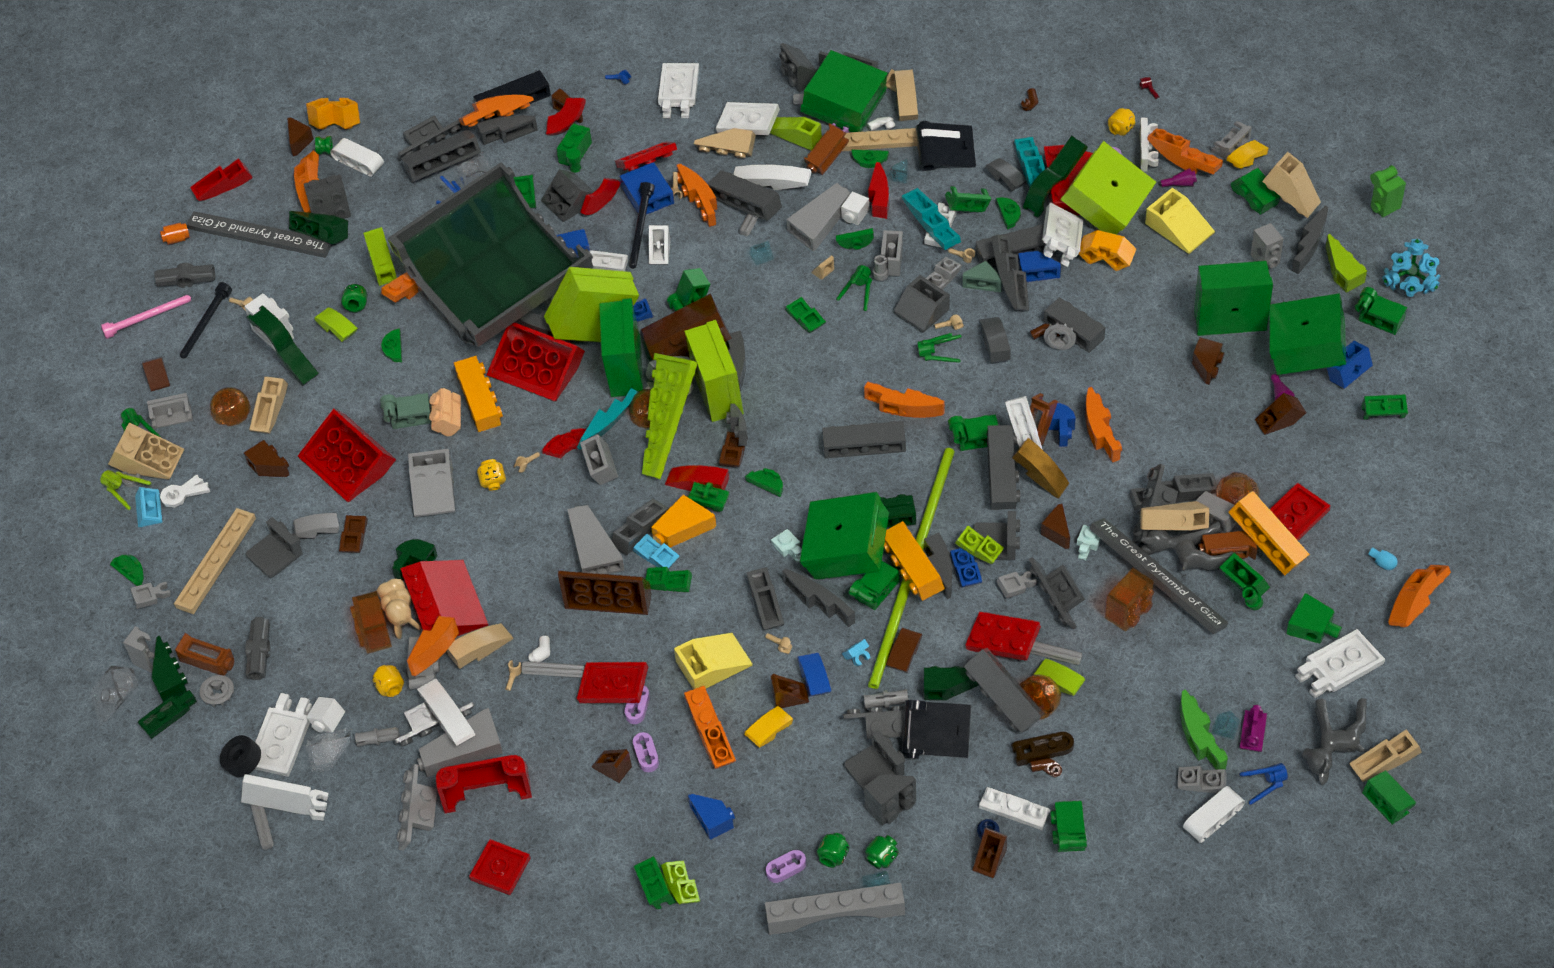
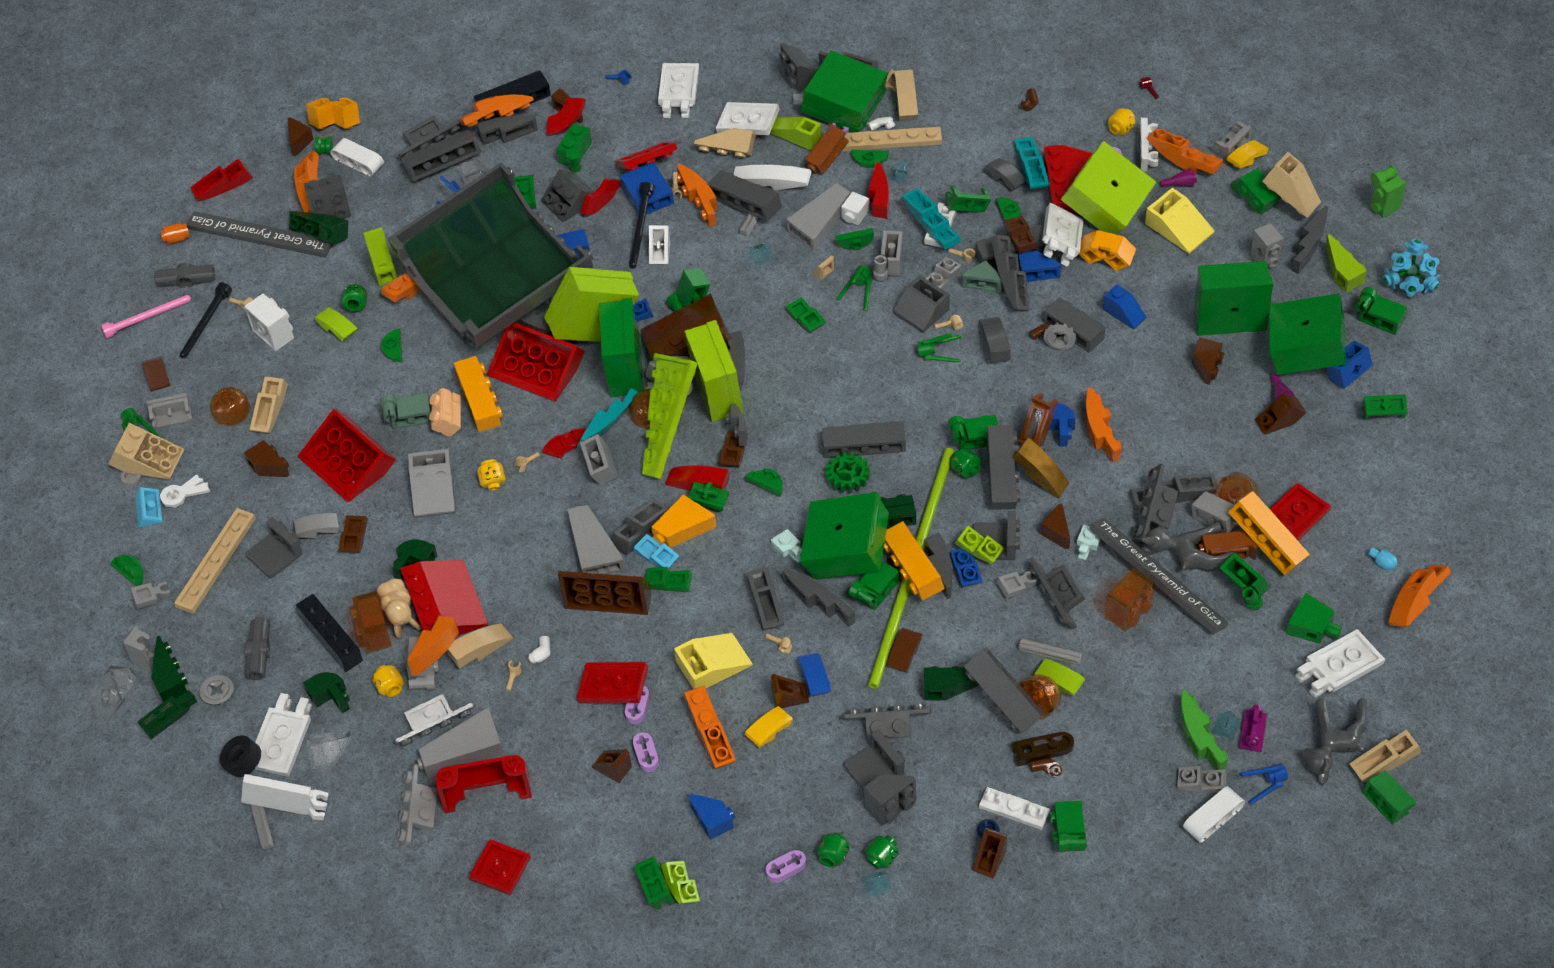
lime plant [100,470,151,510] -> none
dark orange window [175,633,235,676] -> none
dark green piece [246,305,319,386] -> none
white brick [306,697,345,732] -> none
light grey axle [355,727,400,747] -> none
white slope [417,679,475,746] -> none
light grey axle [521,661,585,678] -> none
white plate [590,250,628,271] -> none
light grey arch [765,883,905,935] -> none
medium azure tile [842,639,870,666] -> none
light grey pin [863,689,908,709] -> none
orange slope [864,381,945,418] -> none
black door [902,700,971,759] -> none
black door [915,121,976,171] -> none
red plate [965,612,1041,661] -> none
white plate [1005,396,1043,450] -> none
dark green piece [1023,135,1088,218] -> none
tan slope [1140,501,1209,530] -> none
none -> black brick [296,594,363,673]
none -> dark green brick [303,672,350,714]
none -> green gear [825,452,870,493]
none -> green head [951,448,981,478]
none -> reddish brown slope [1004,216,1037,254]
none -> blue slope [1103,284,1146,330]

